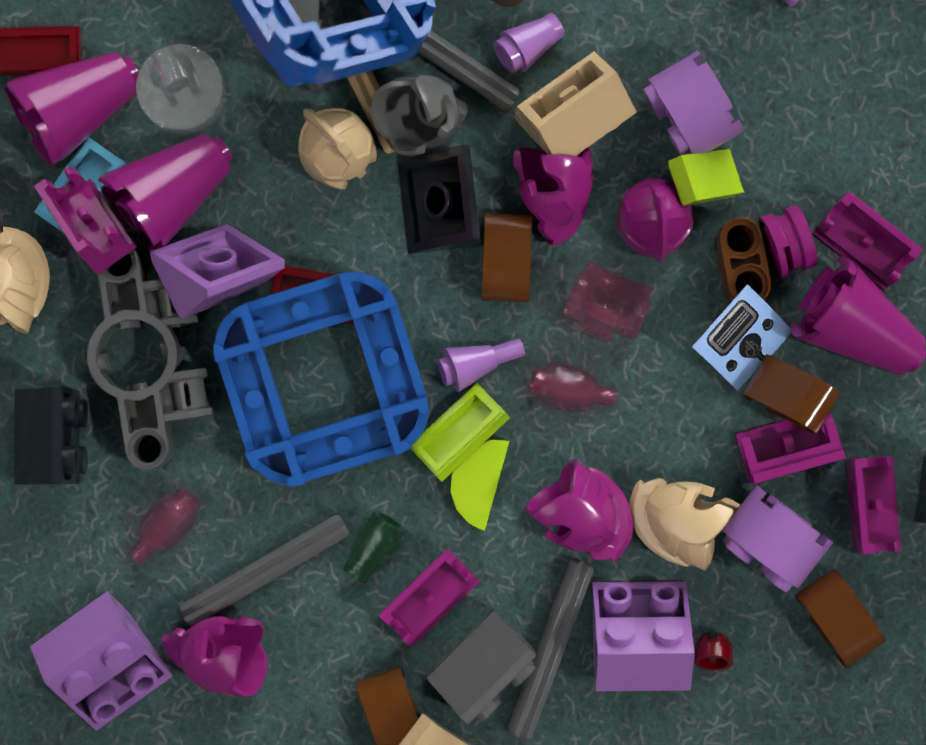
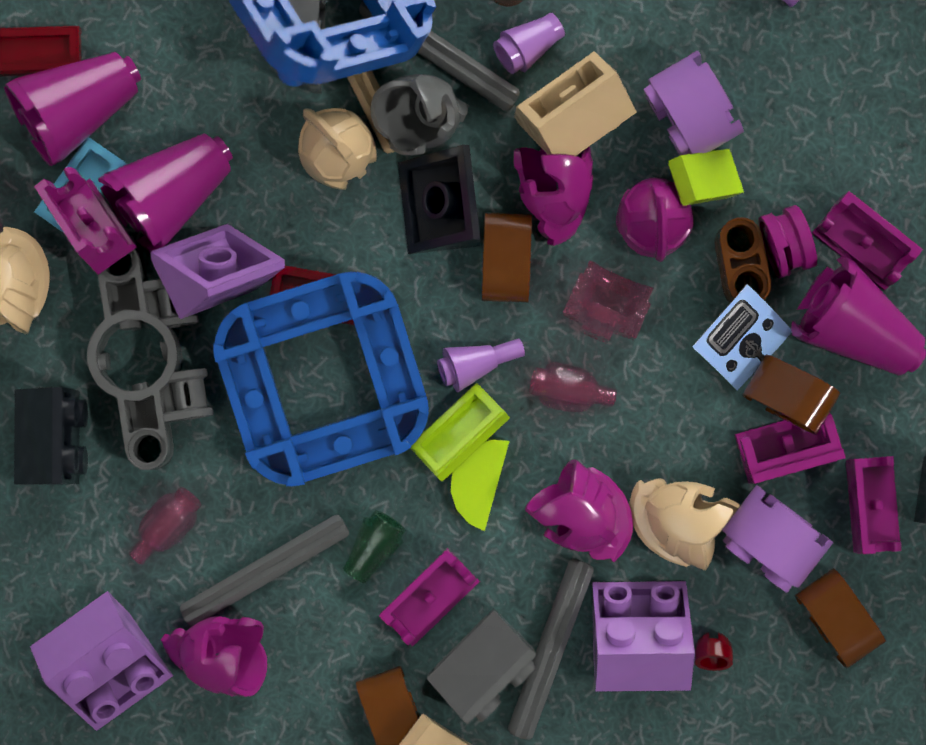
clear head [136,44,226,135] -> none

